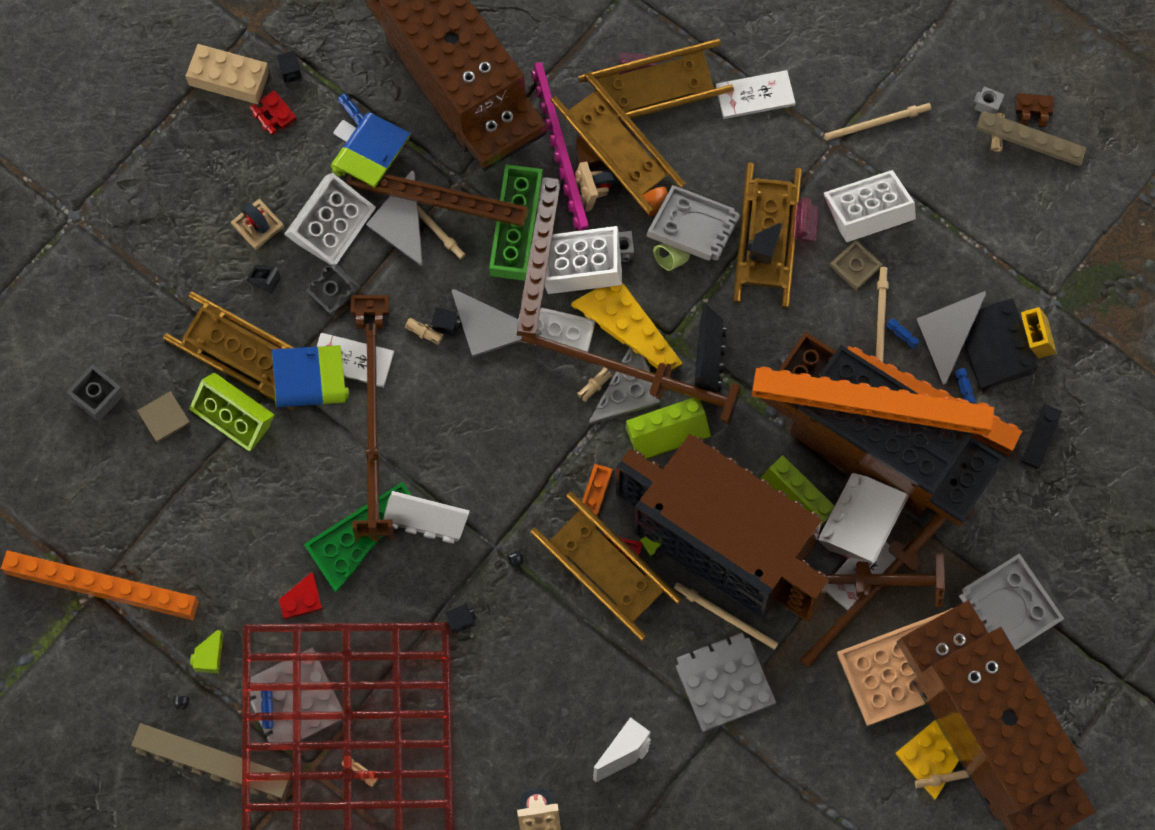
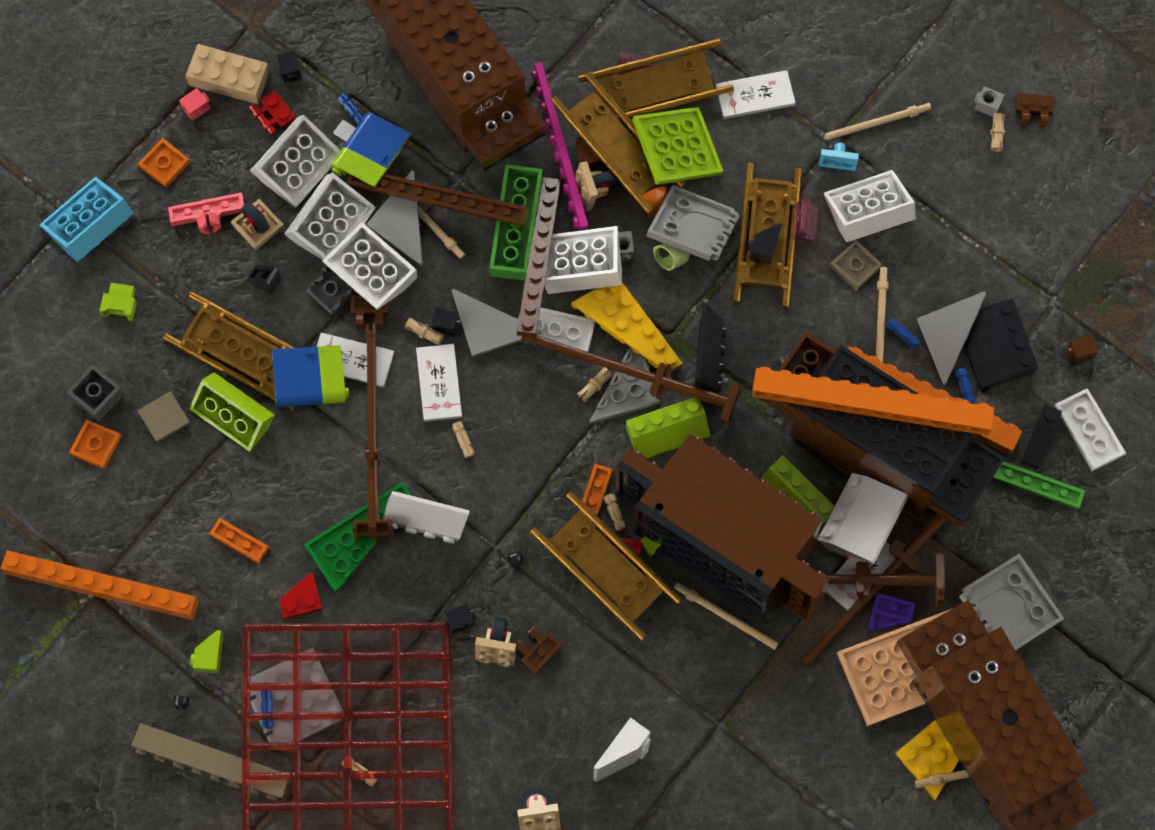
light grey hinge [676,633,776,733] -> none
dark tan plate [976,111,1086,166] -> none
yellow brick [1021,307,1057,359] -> none
none -> medium azure slope [39,177,134,262]
none -> orange tile [69,419,122,469]
none -> lime piece [99,283,137,321]
none -> orange tile [138,138,191,188]
none -> coral plate [168,192,244,234]
none -> coral brick [179,88,210,121]
none -> orange tile [209,518,269,564]
none -> white slope [250,115,340,208]
none -> white slope [322,222,417,310]
none -> white tile [416,344,462,422]
none -> tan axle [452,421,475,458]
none -> tan plate [475,617,516,667]
none -> reddish brown plate [516,626,562,674]
none -> tan axle [604,494,626,531]
none -> lime plate [632,107,724,185]
none -> medium azure tile [819,143,859,171]
none -> dark purple wing [867,593,915,631]
none -> bright green plate [992,461,1085,510]
none -> white tile [1053,388,1126,472]
none -> reddish brown brick [1066,335,1098,364]

